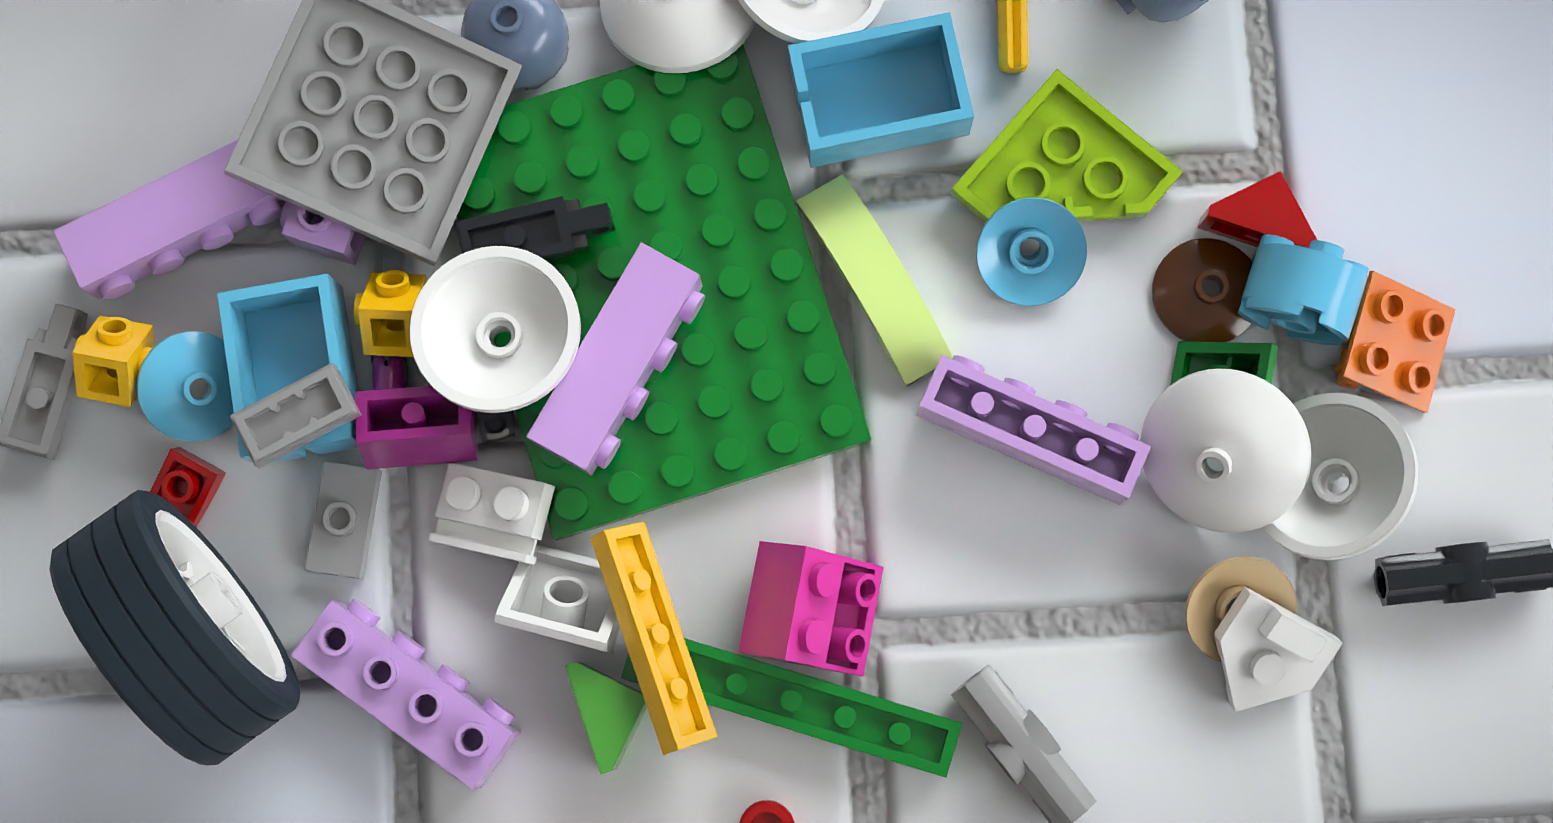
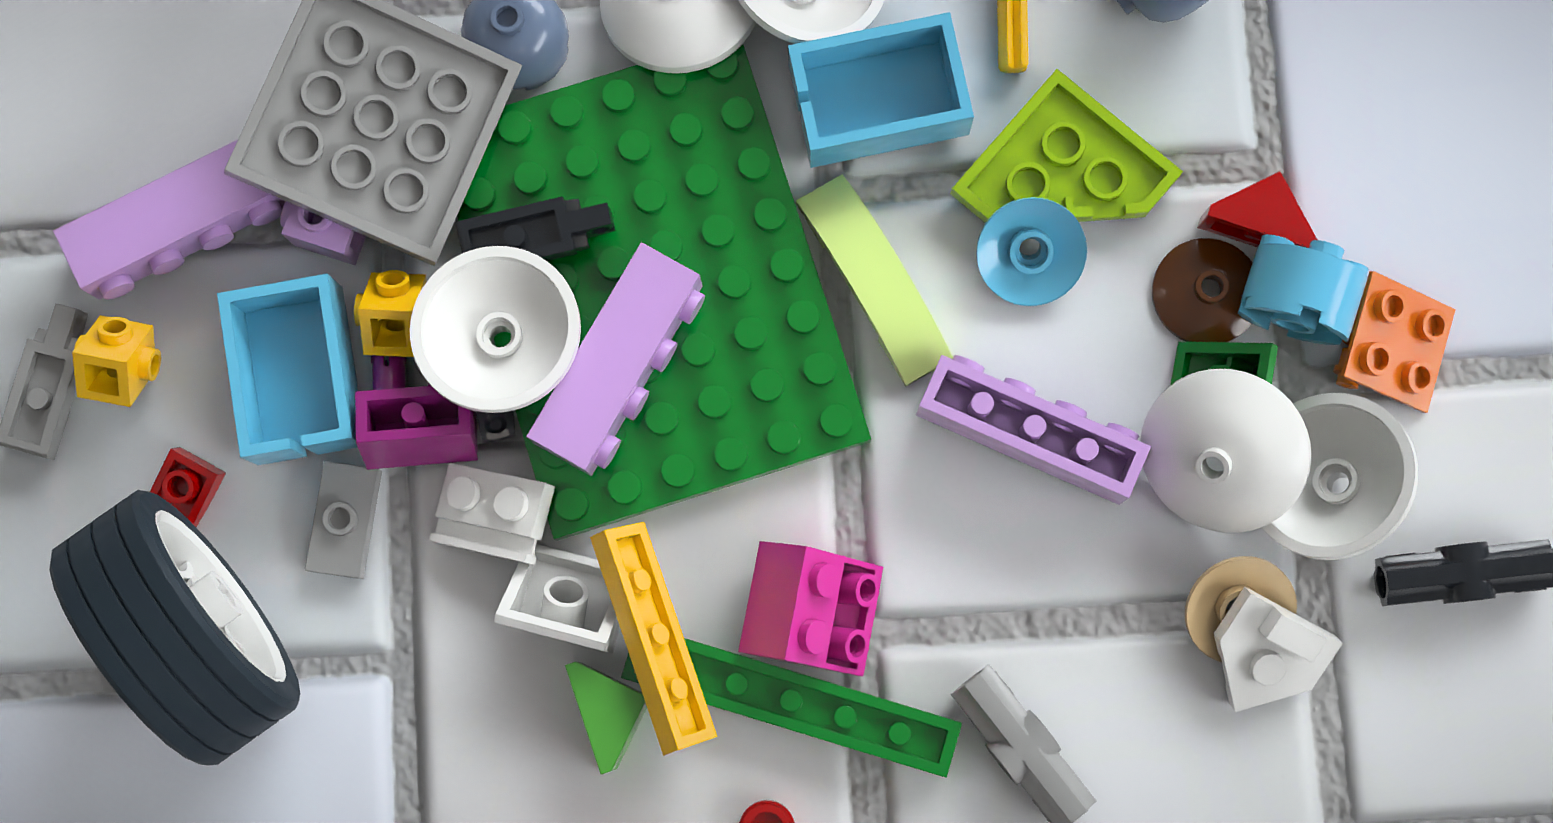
medium azure dish [136,331,234,442] -> none
light grey plate [230,363,362,468] -> none
lavender brick [291,598,521,790] -> none

